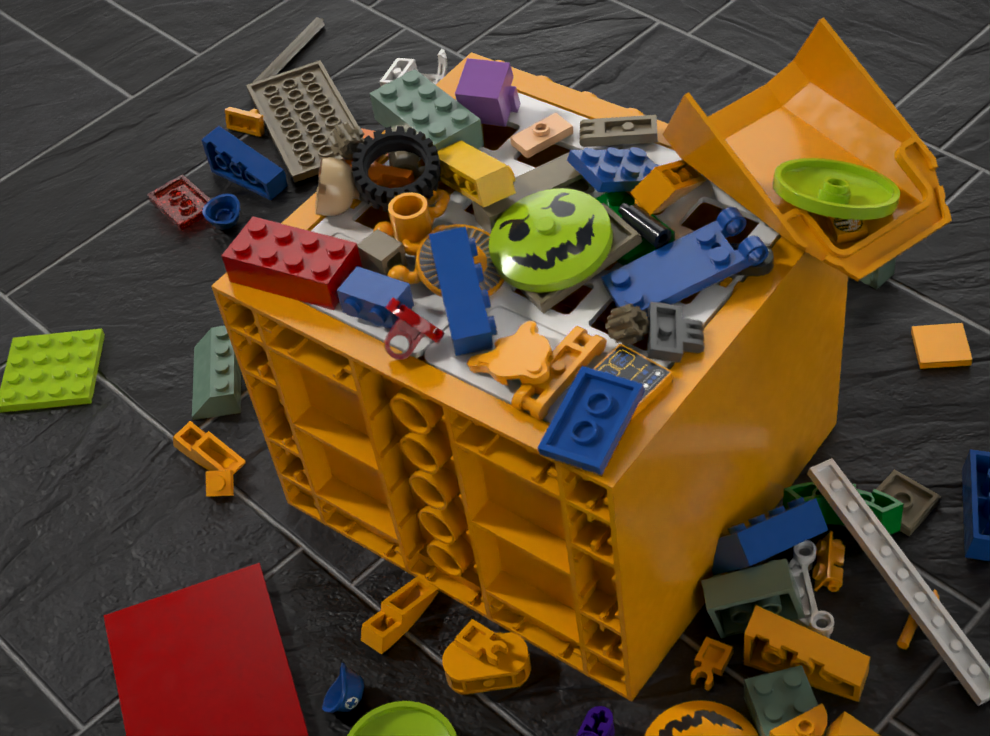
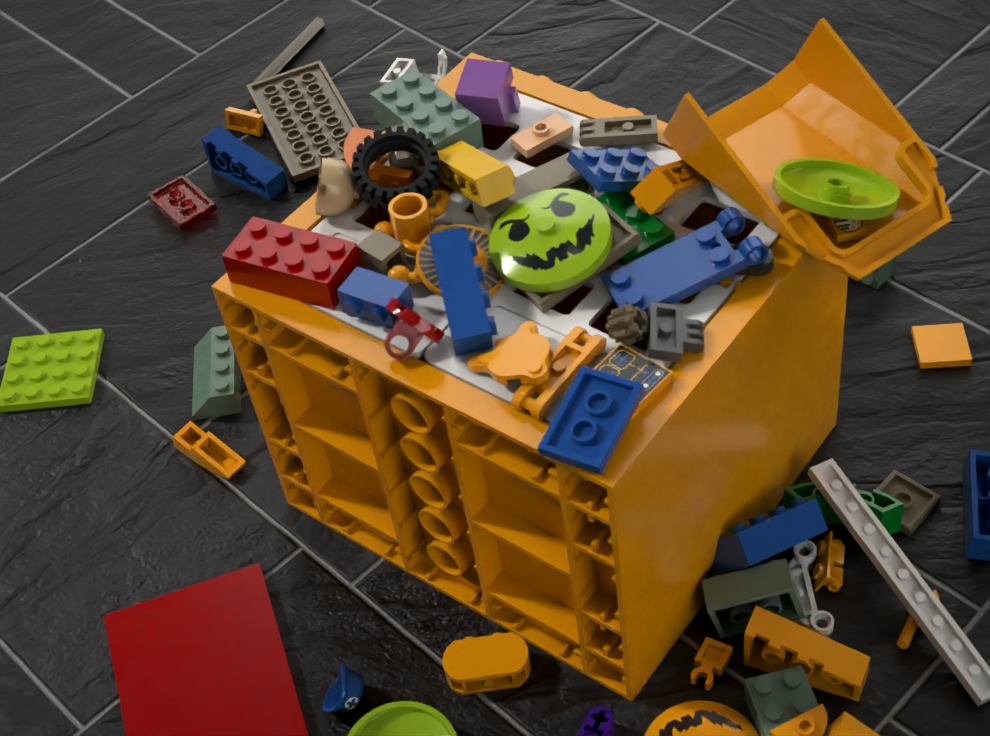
blue helmet [202,194,240,230] -> none
light orange plate [206,470,234,497] -> none
dark tan gear [328,122,364,160] -> none
light orange slope [361,576,439,654] -> none
light orange plate [454,619,508,666] -> none
black cylinder [618,203,672,249] -> none

